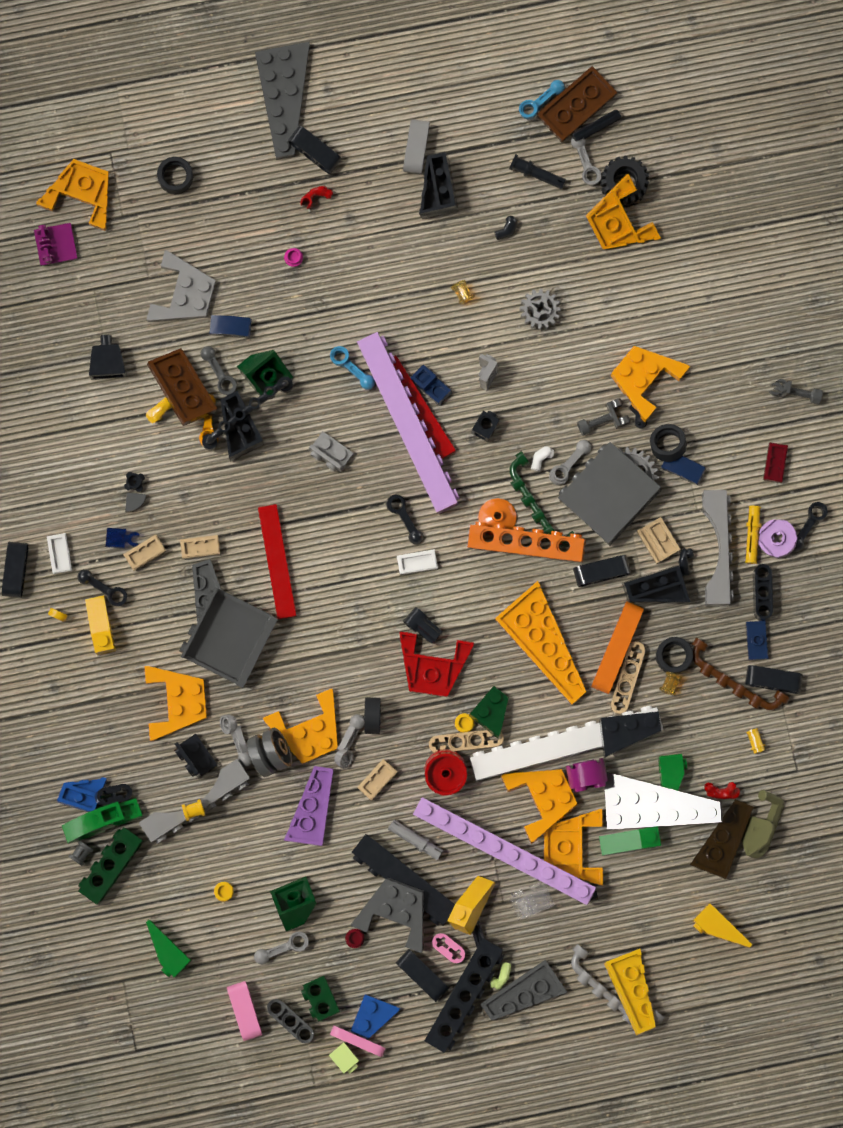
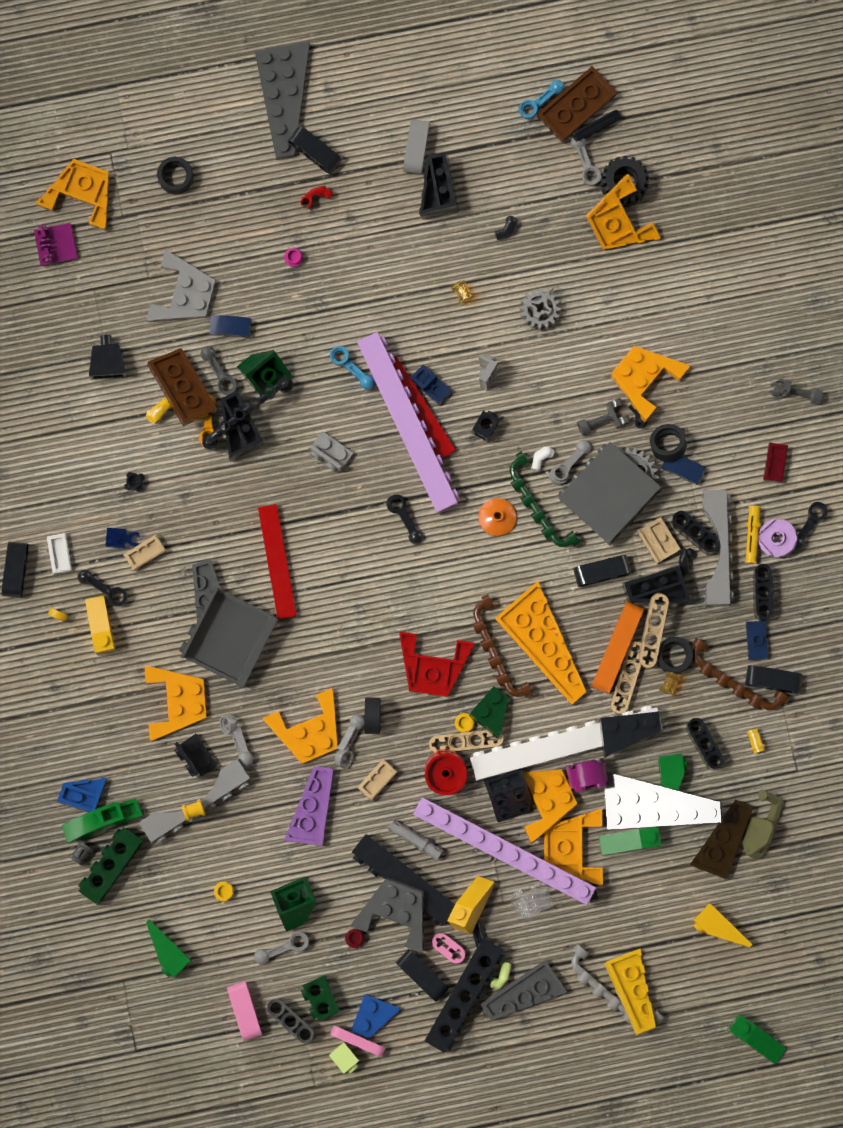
black beam [95,784,132,806] -> none
dark grey tile [125,493,147,513] -> none
tan plate [180,535,221,559] -> none
dark grey wheel [247,727,292,777] -> none
white tile [397,549,438,575] -> none
black piece [403,607,443,644] -> none
orange brick [467,522,586,563] -> none
black pin [509,154,566,190] -> none
red piece [704,782,740,799] -> none
none -> reddish brown bar [472,594,533,699]
none -> black bracket [484,769,534,822]
none -> tan beam [639,593,669,668]
none -> black beam [671,511,719,555]
none -> black beam [686,718,724,771]
none -> green slope [727,1014,787,1065]

